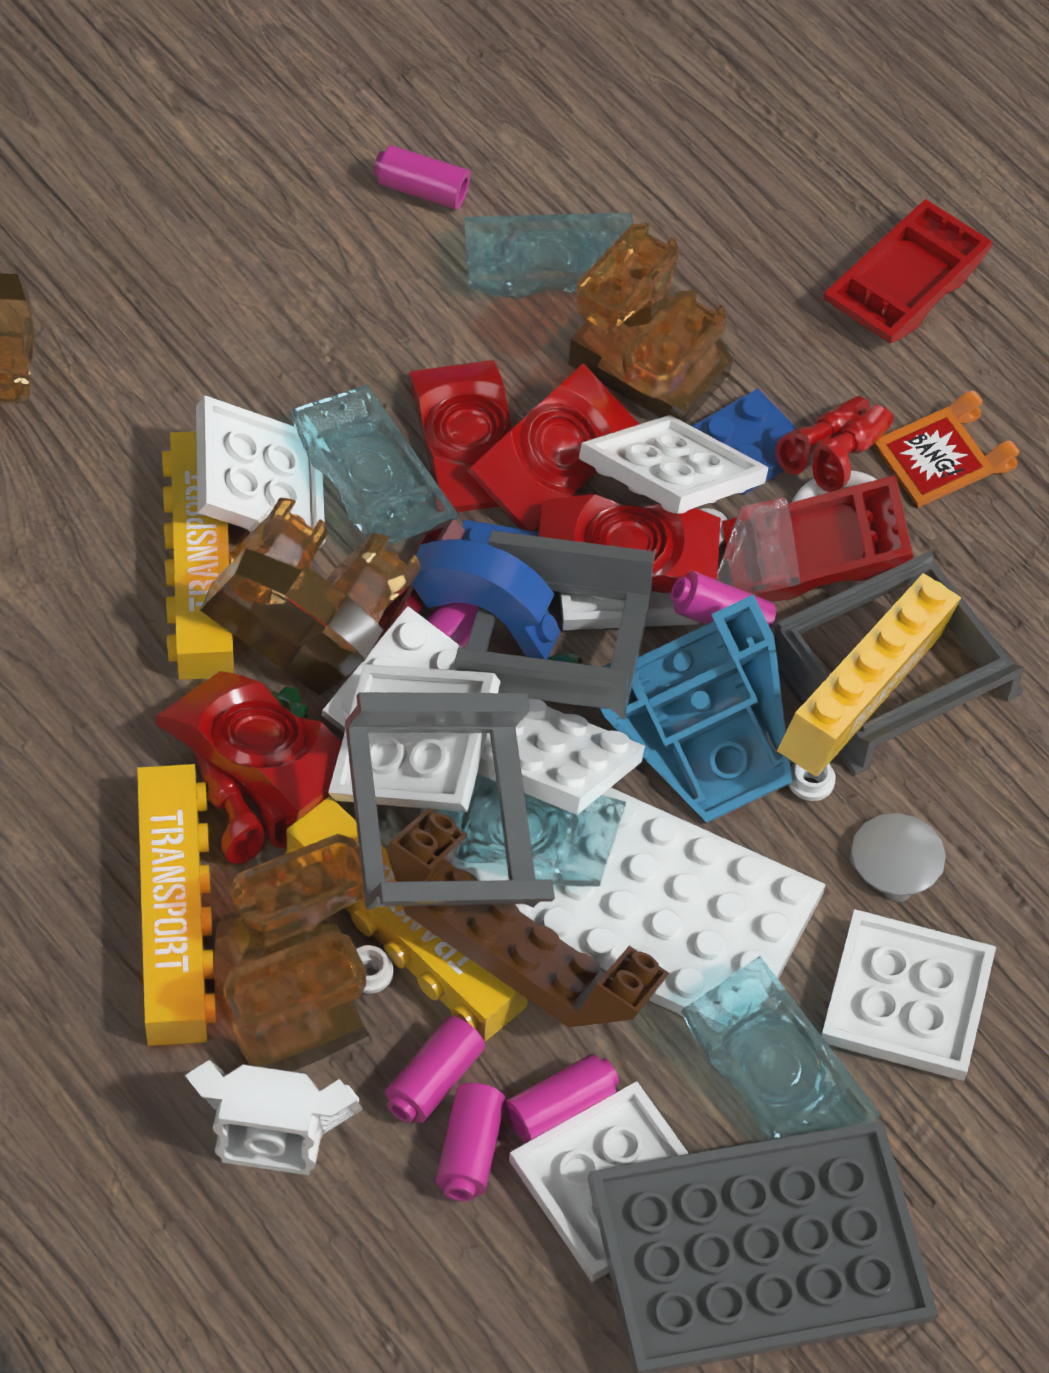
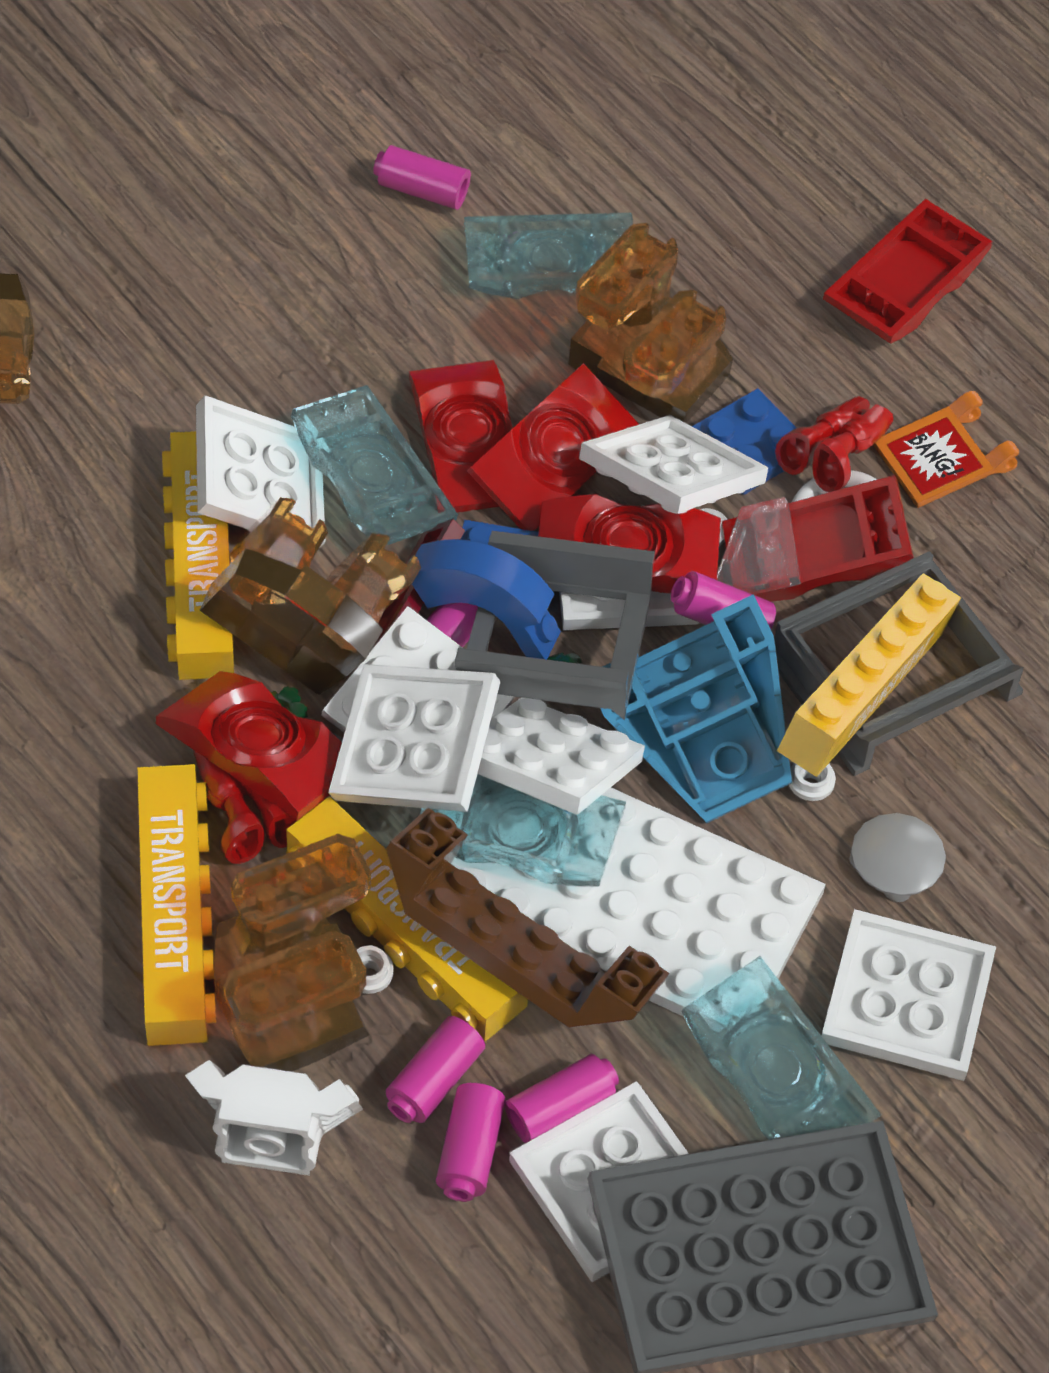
dark grey piece [345,692,555,909] -> none

